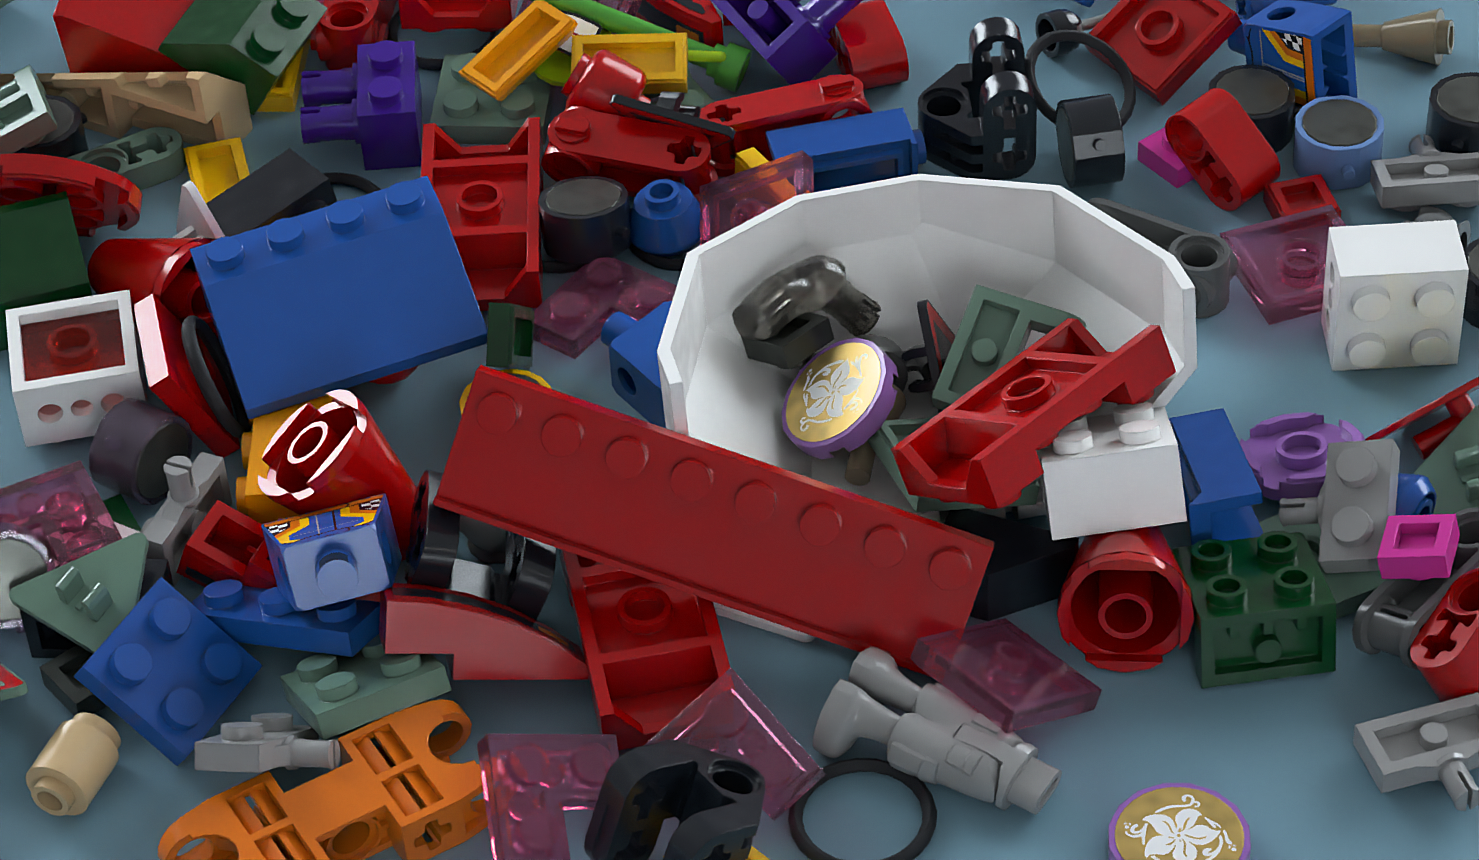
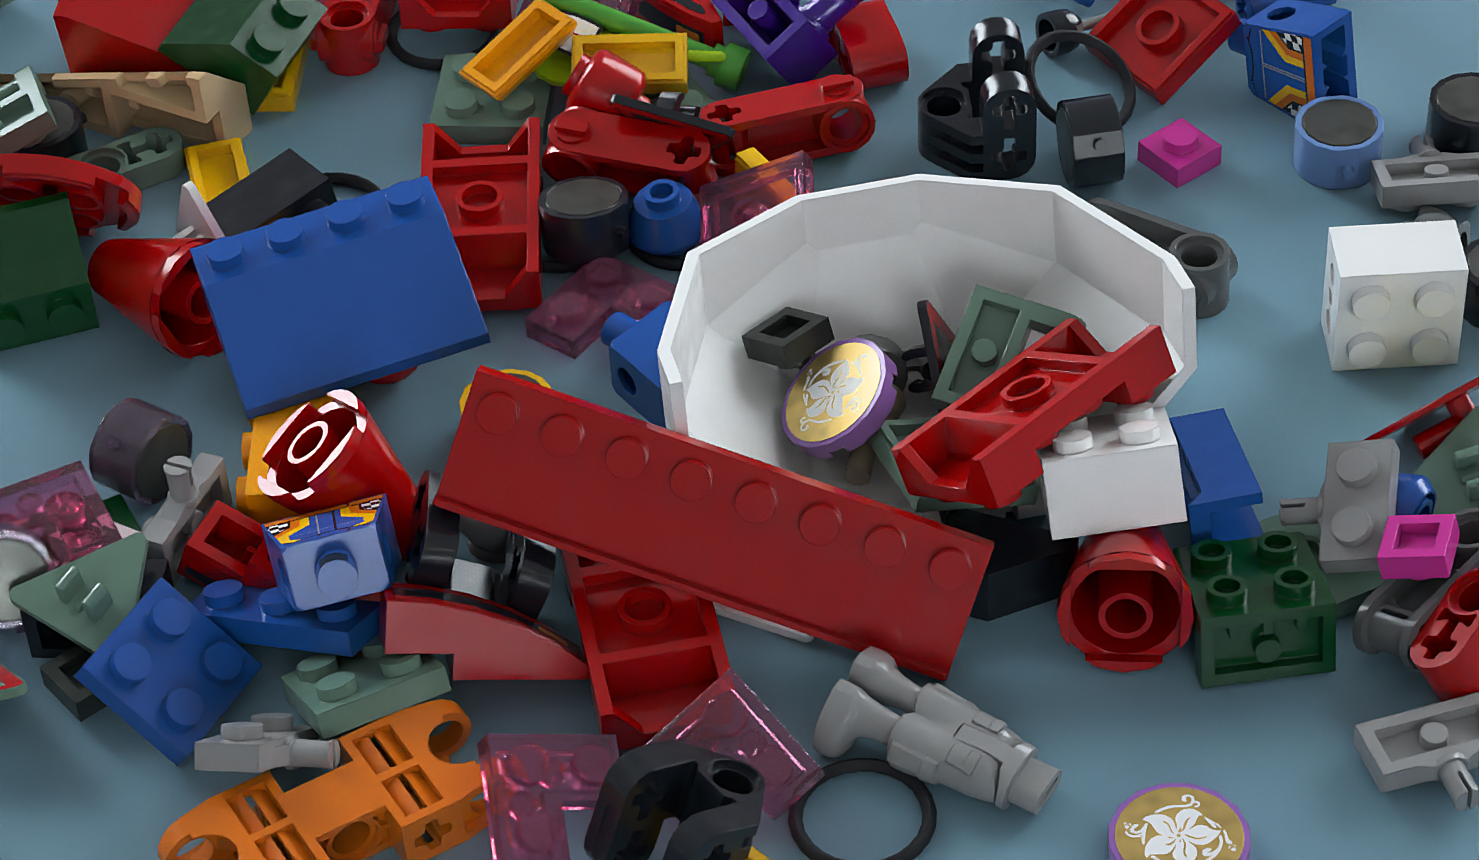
white piece [5,290,149,447] -> none
tan brick [25,712,121,816] -> none
red plate [134,294,240,458] -> none
black tyre [181,315,251,438] -> none
dark purple brick [300,40,422,171] -> none
dark green tile [486,303,535,370] -> none
clear smoke arm [732,255,881,340] -> none
blue window [765,107,927,194] -> none
clear pink plate [910,618,1102,733] -> none
red beam [1165,88,1281,211] -> none
piece [1209,64,1302,153] -> none
clear pink plate [1220,205,1346,325] -> none
medium lavender tile [1239,412,1365,501] -> none
red tile [1263,174,1341,238] -> none
dark tan cone [1352,8,1455,66] -> none

